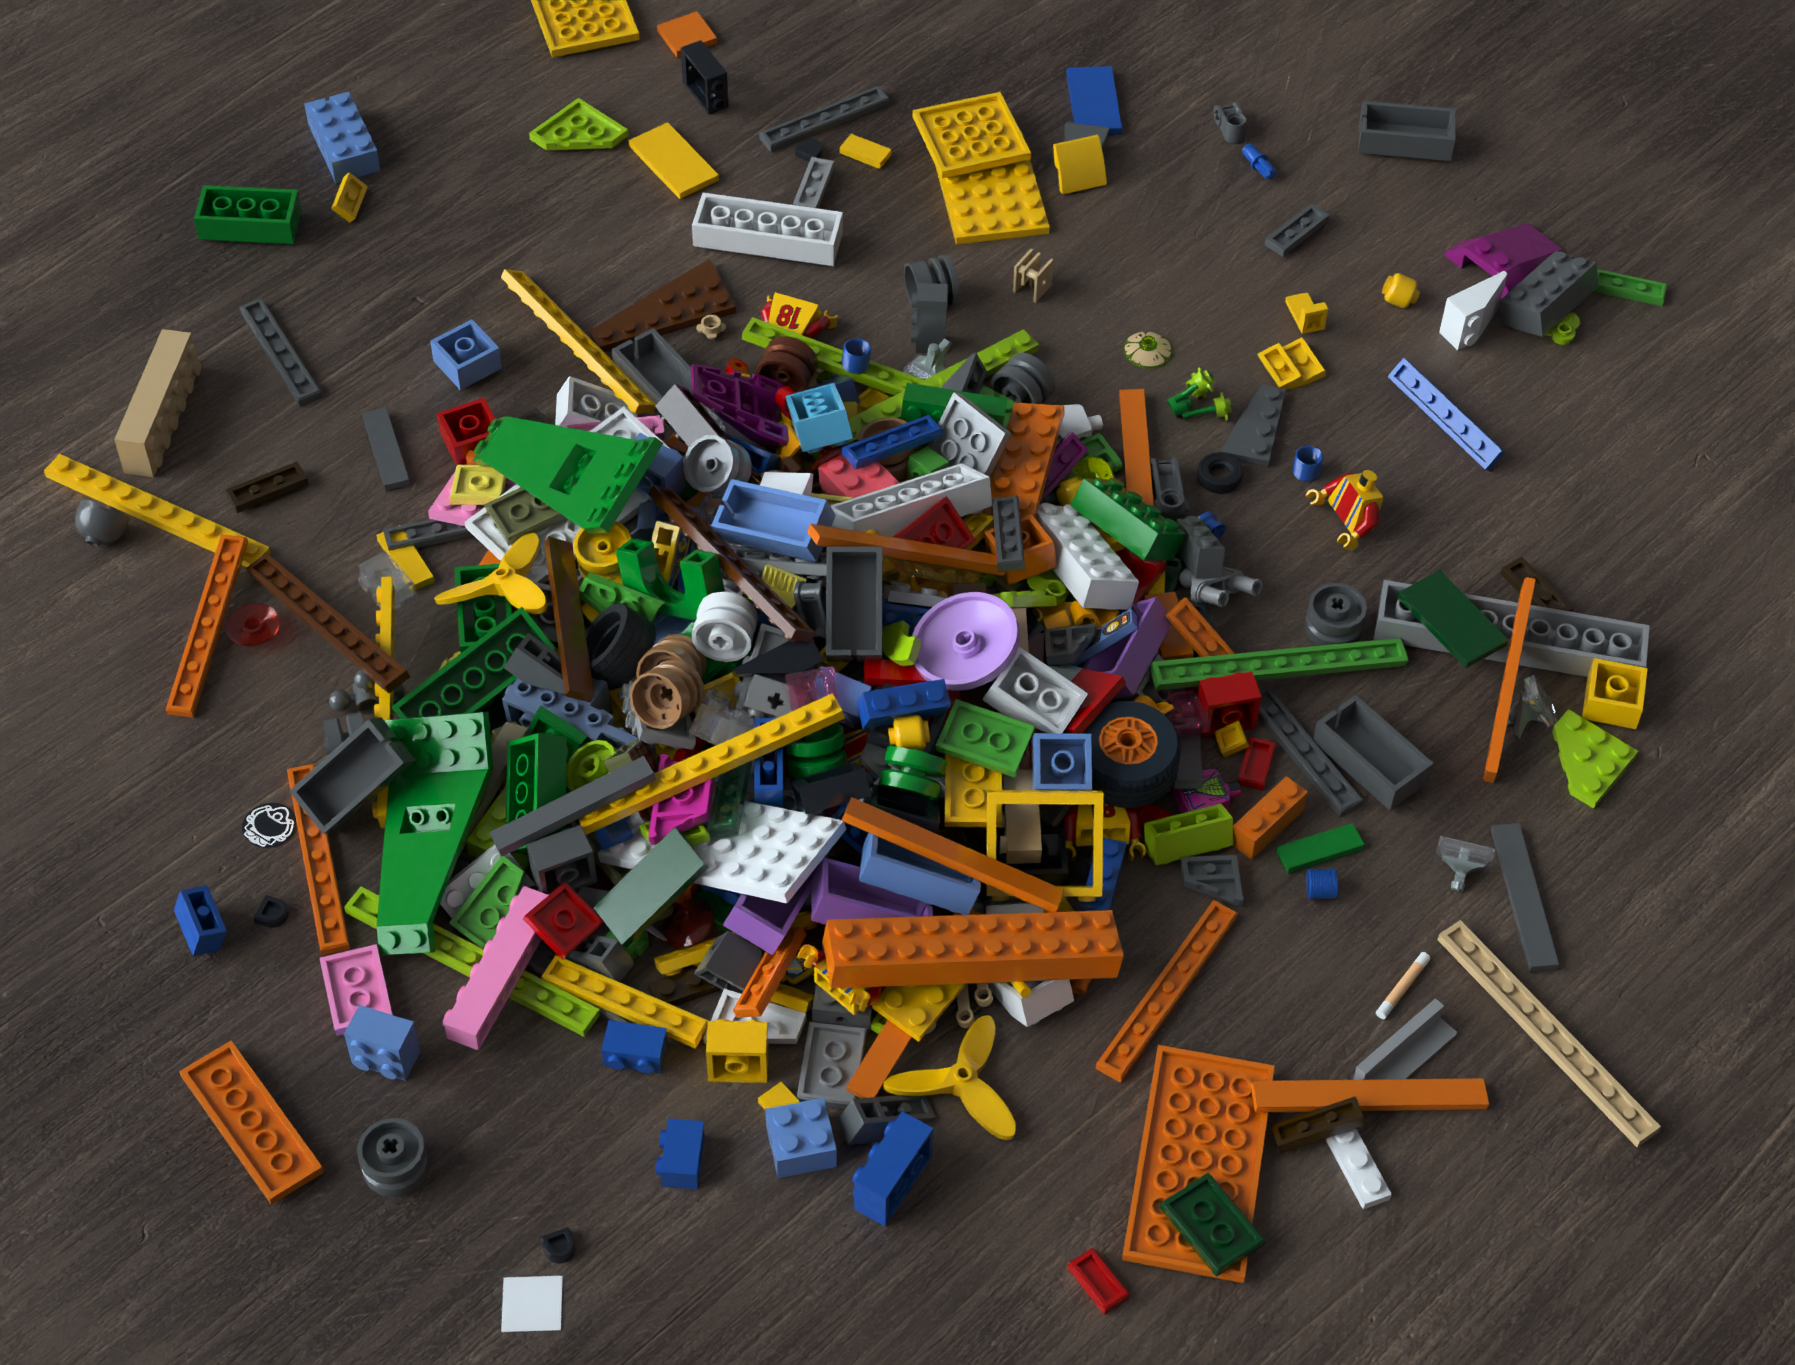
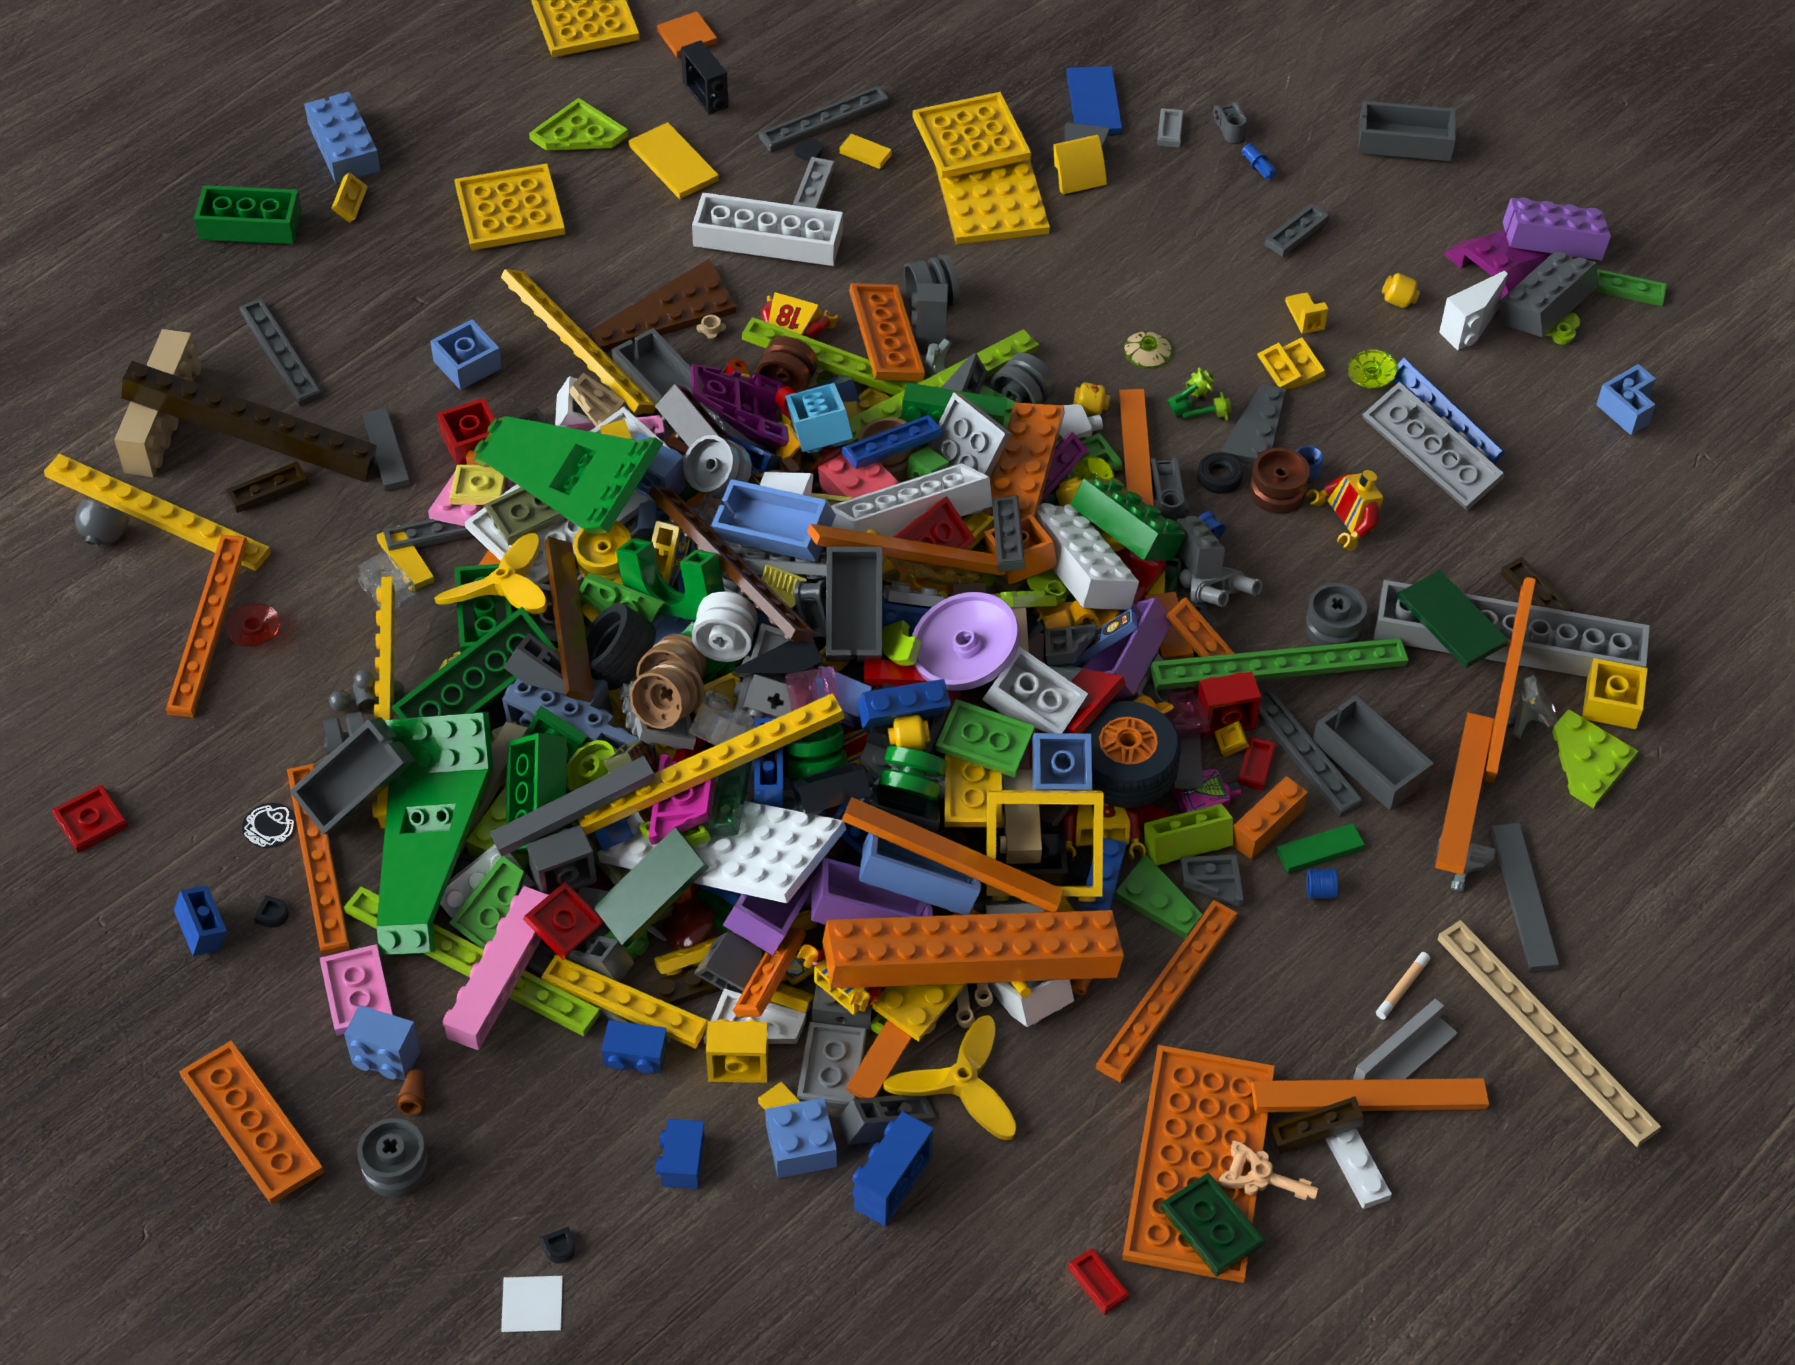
reddish brown plate [246,553,410,694] -> none
blue piece [842,339,871,374] -> none
tan piece [1013,249,1054,303] -> none
none -> red tile [51,784,128,853]
none -> dark brown brick [121,361,377,482]
none -> dark orange cone [396,1070,426,1115]
none -> yellow plate [454,164,565,251]
none -> tan wing [569,373,625,427]
none -> yellow tile [600,419,632,439]
none -> orange plate [849,283,925,382]
none -> yellow head [1073,382,1110,416]
none -> bright green wing [1115,854,1202,939]
none -> light grey tile [1157,108,1184,148]
none -> light nougat piece [1219,1141,1318,1200]
none -> copper wheel [1250,448,1310,513]
none -> clear neon green dish [1348,350,1397,388]
none -> light grey plate [1362,382,1505,511]
none -> orange tile [1435,712,1494,875]
none -> medium lavender piece [1503,198,1611,261]
none -> medium blue brick [1596,364,1656,435]

